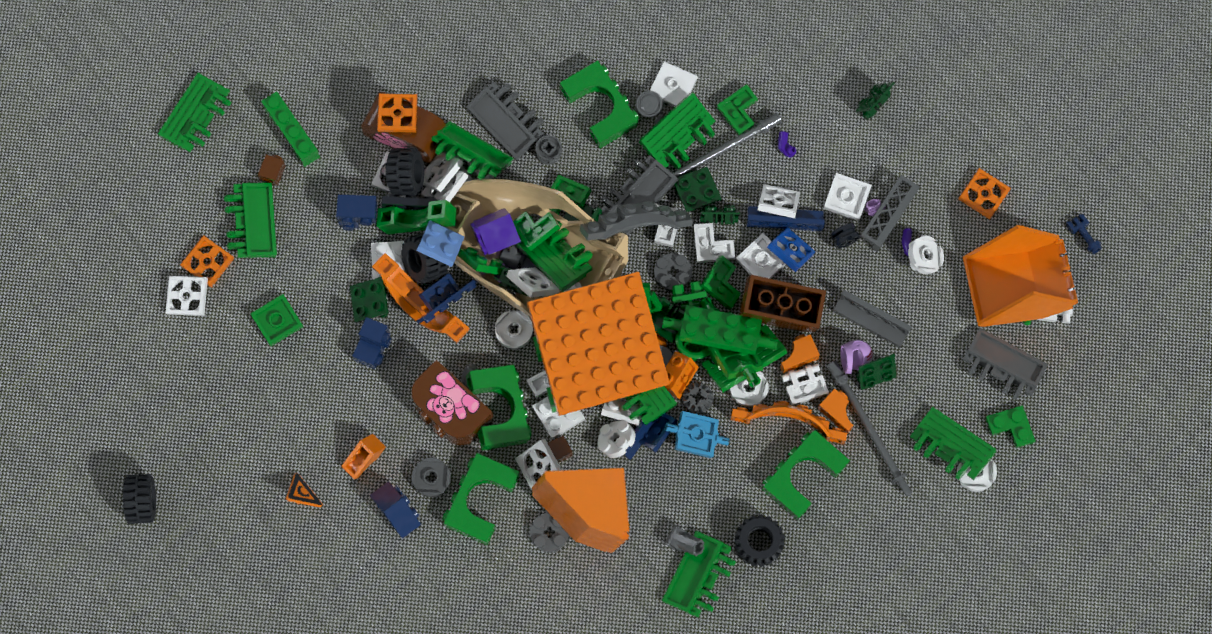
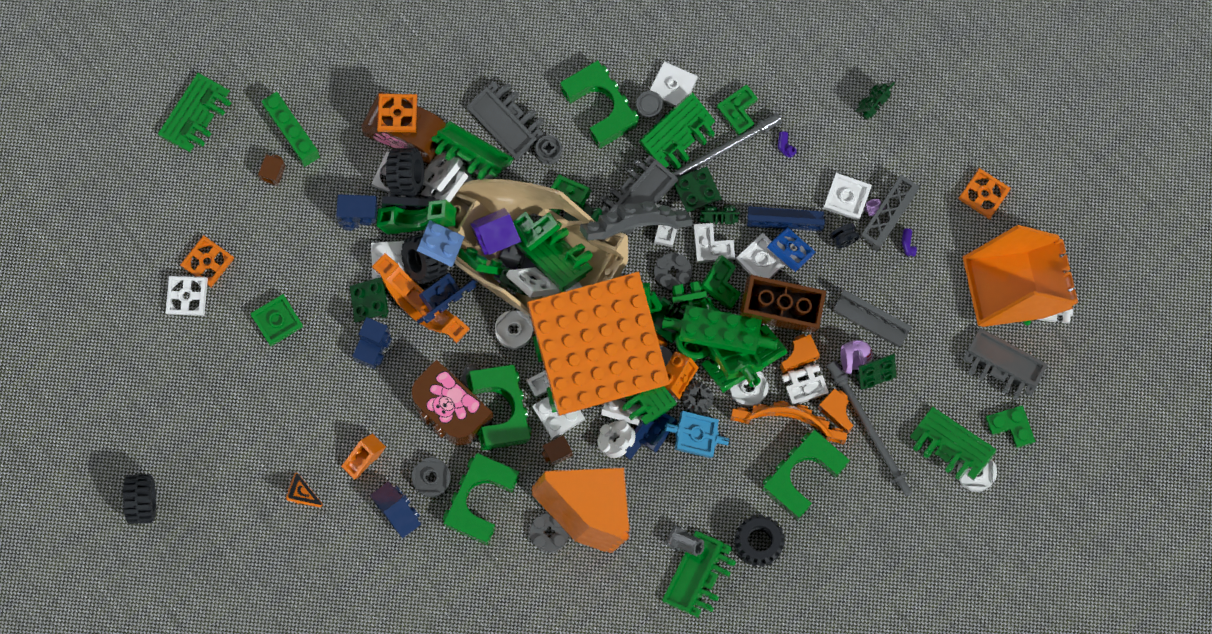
green hinge [224,183,277,258] -> none
white piece [515,439,562,490] -> none
white piece [758,184,800,218] -> none
white plate [908,236,944,275] -> none
dark blue hinge [1066,213,1102,254] -> none

